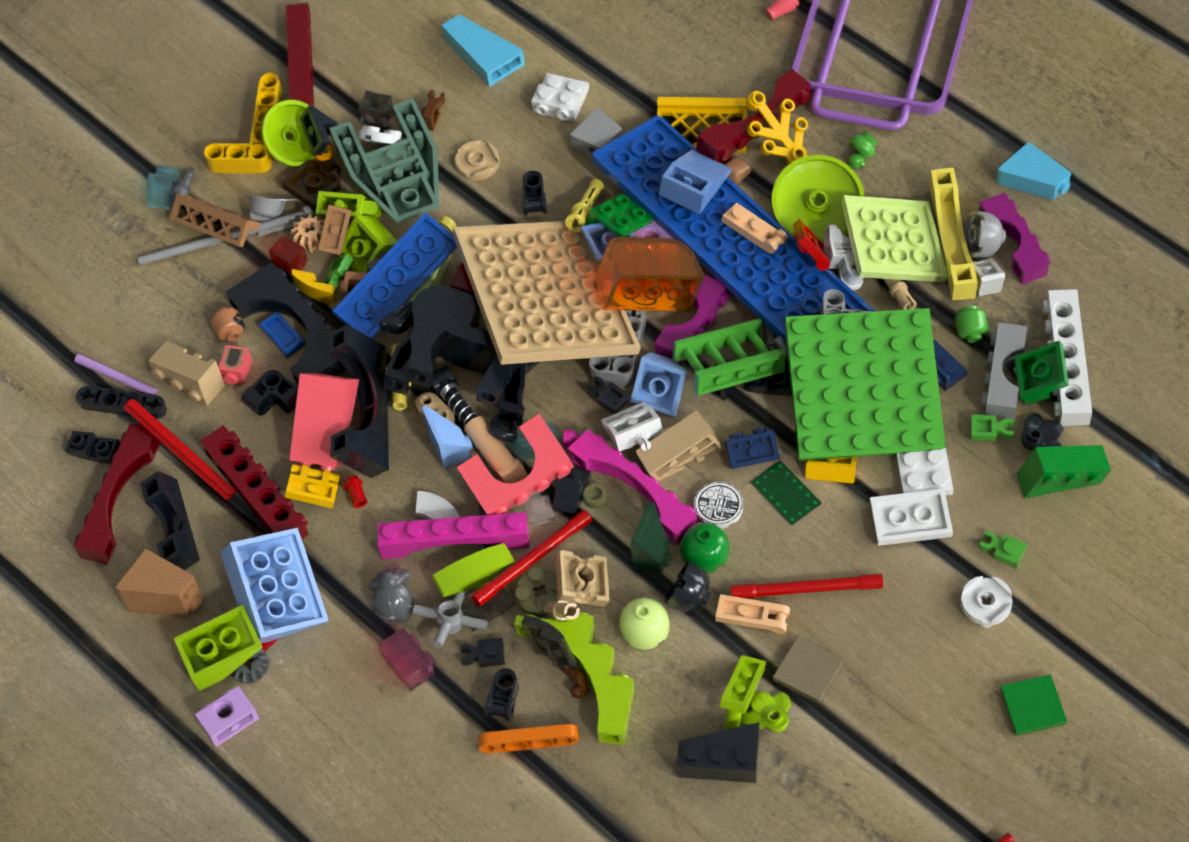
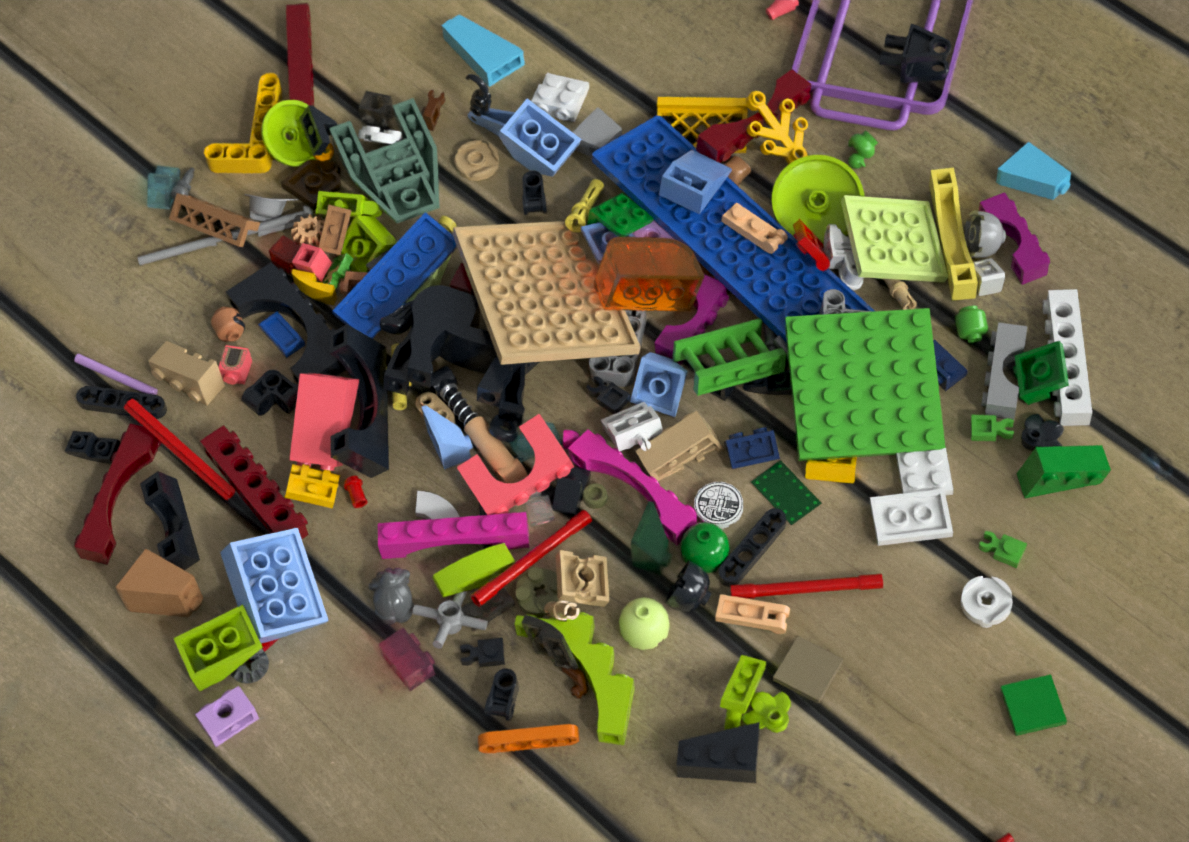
none -> coral brick [292,243,332,282]
none -> light blue slope [466,74,581,177]
none -> black beam [719,508,786,587]
none -> black piece [879,24,951,83]

